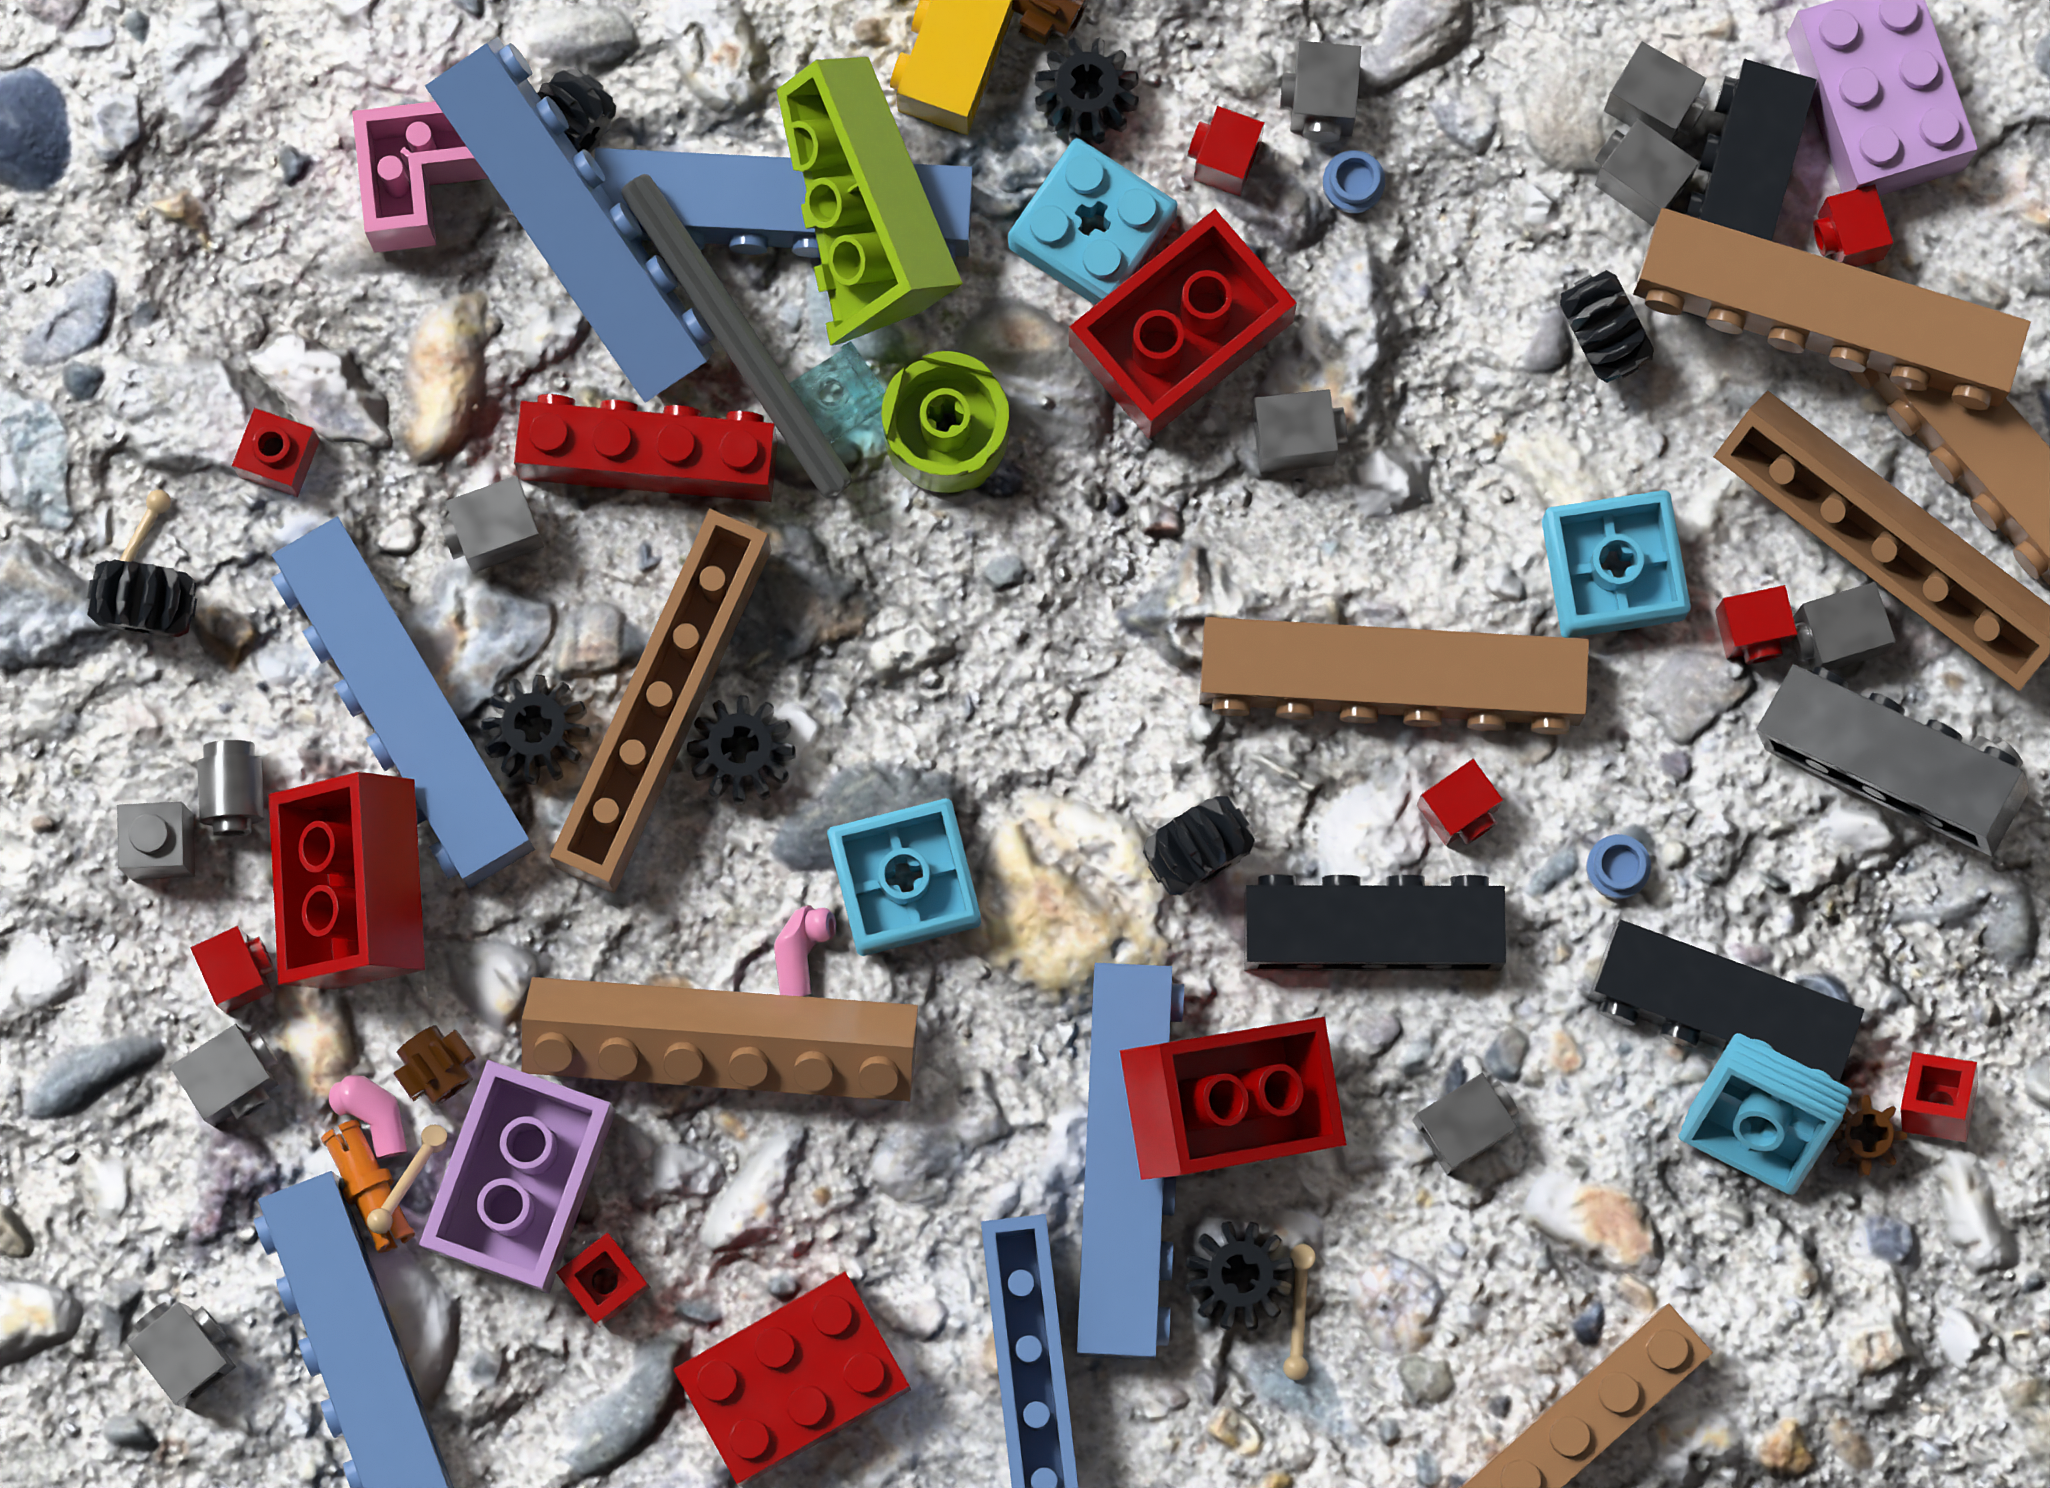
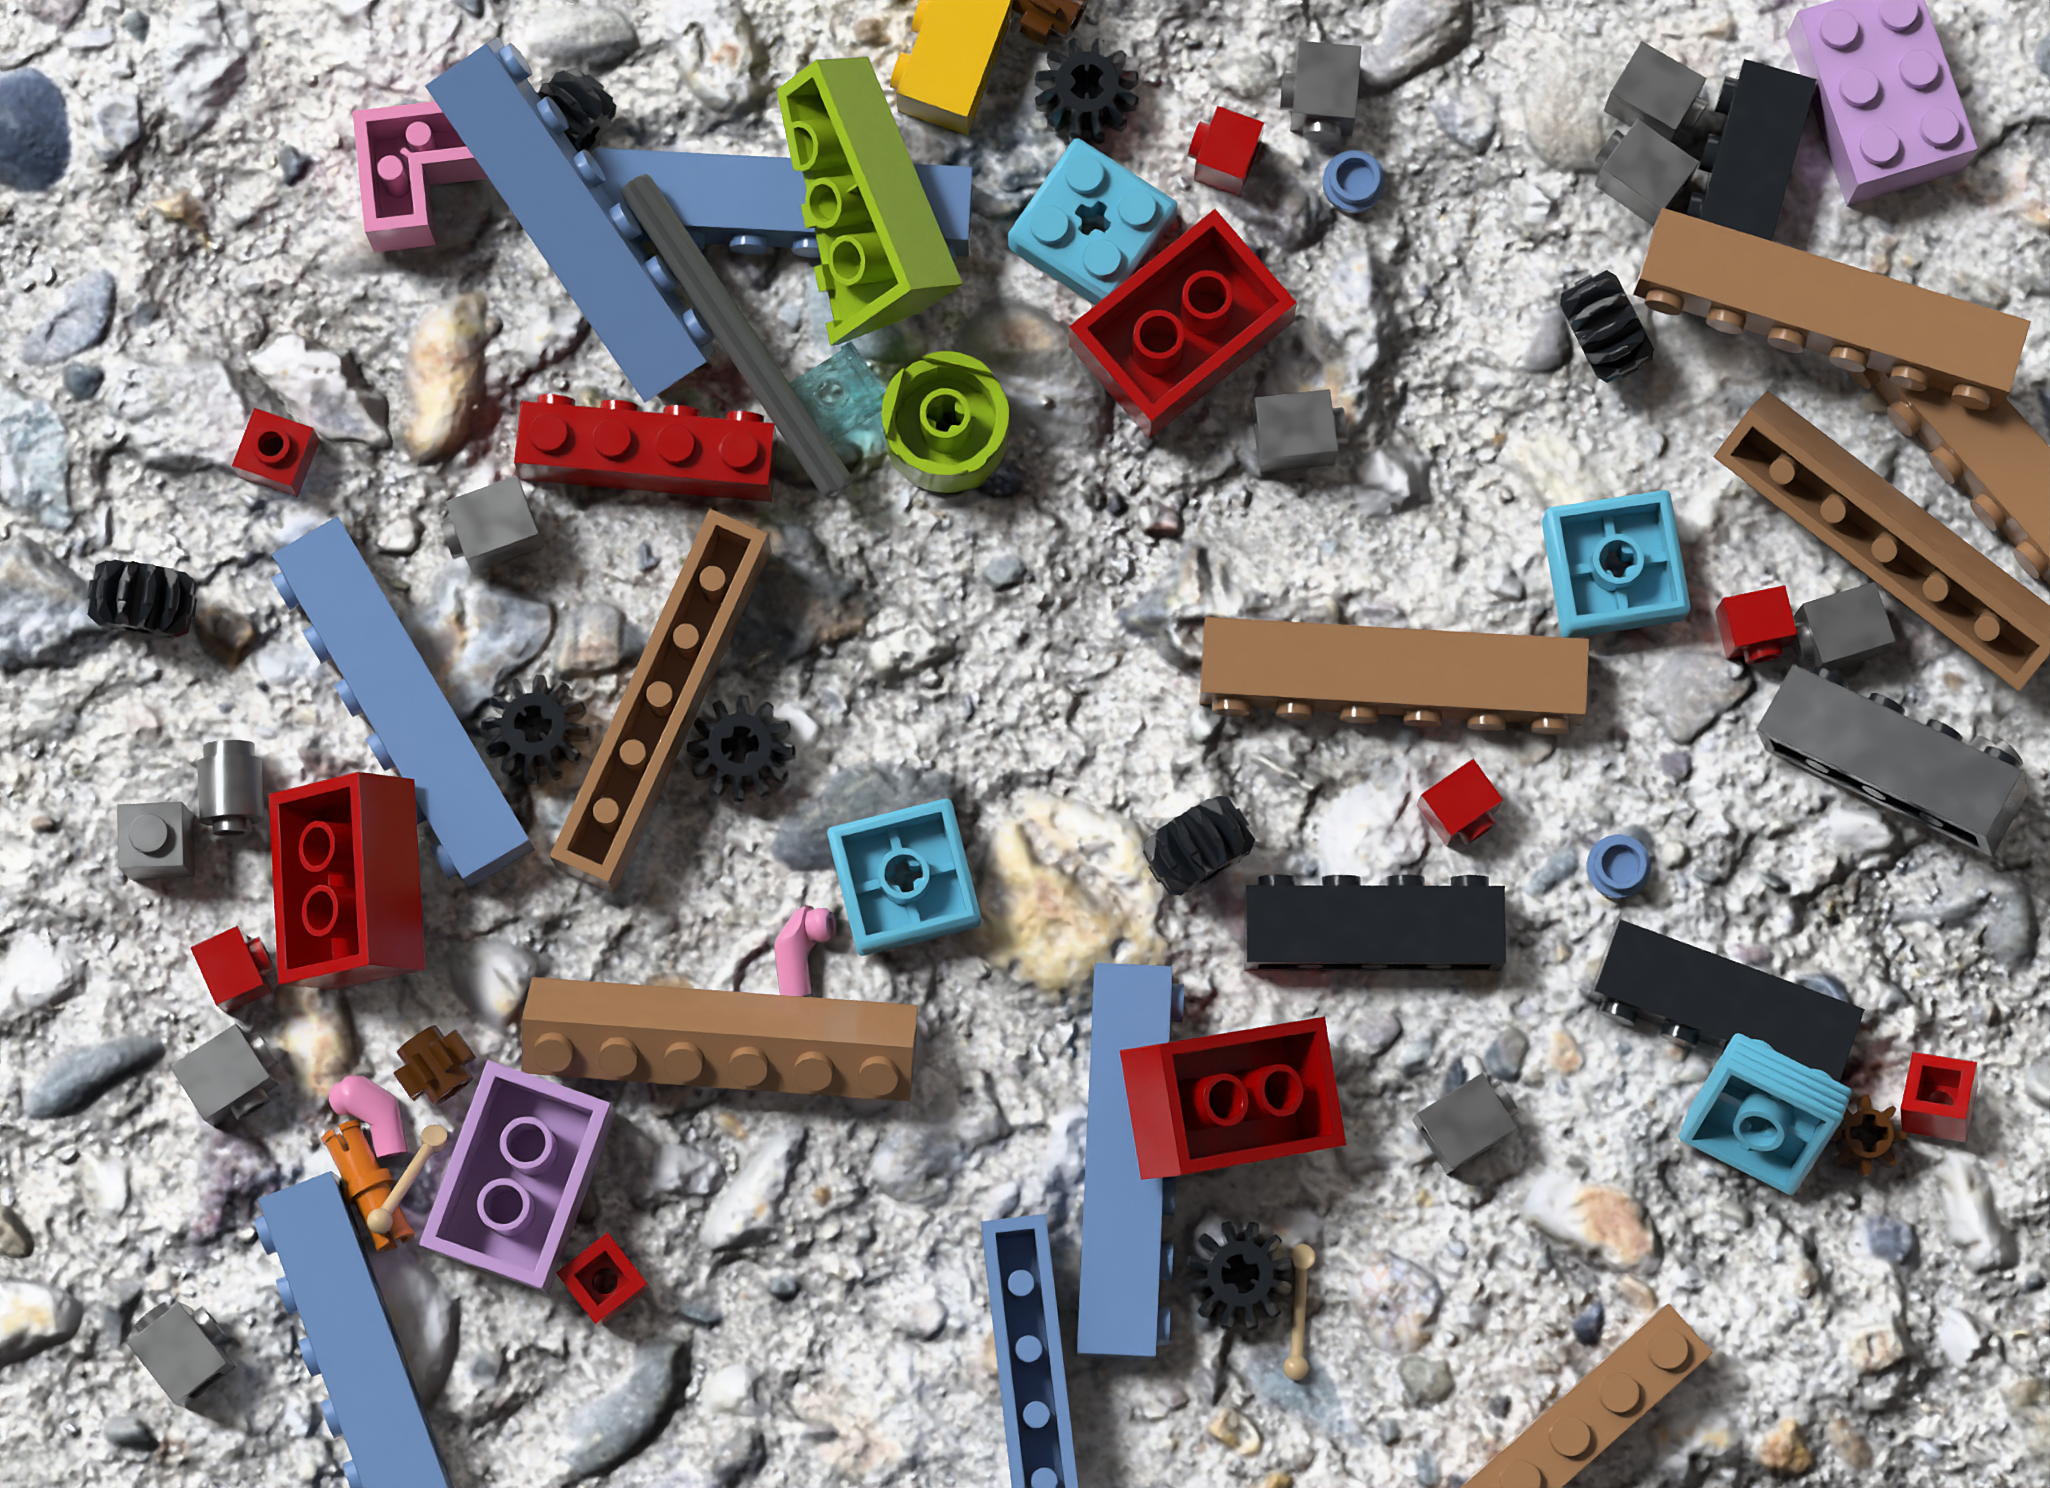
tan hinge [119,490,171,562] -> none
red brick [673,1271,911,1487] -> none
red plate [1813,184,1893,267] -> none

